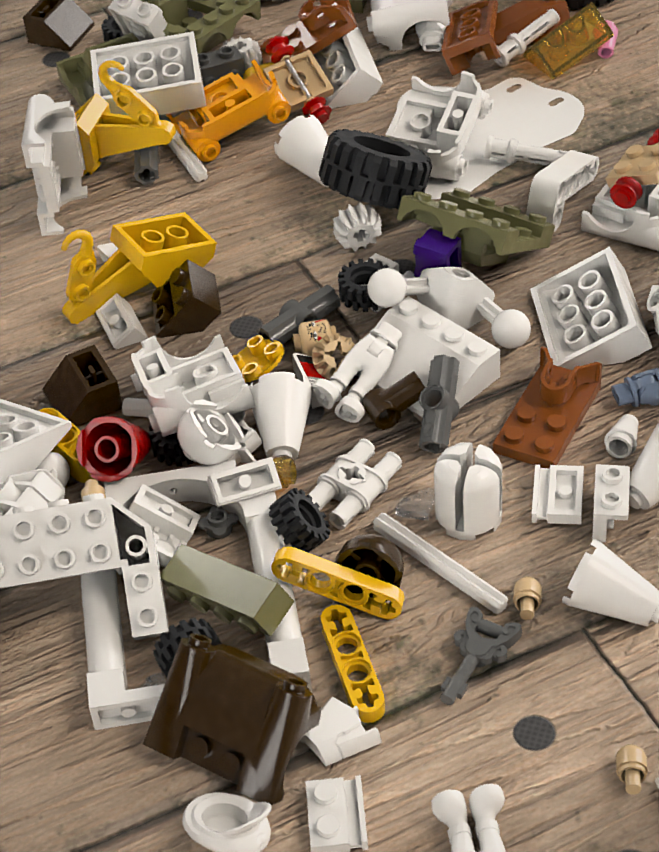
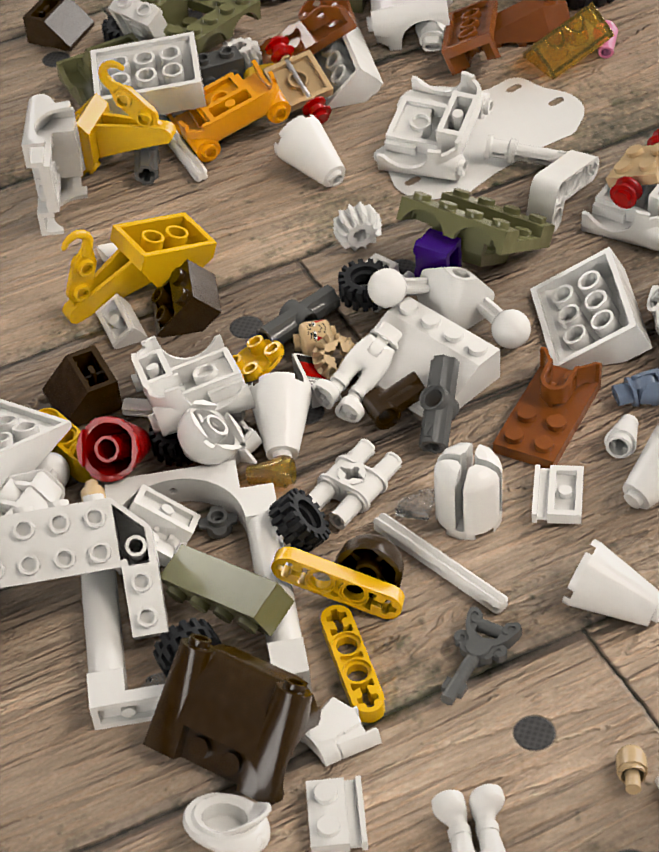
white slope [207,457,282,507] -> none
black tyre [319,129,432,210] -> none
white pin [494,9,560,67] -> none
tan cylinder [513,576,542,620] -> none
white bracket [592,464,630,543] -> none

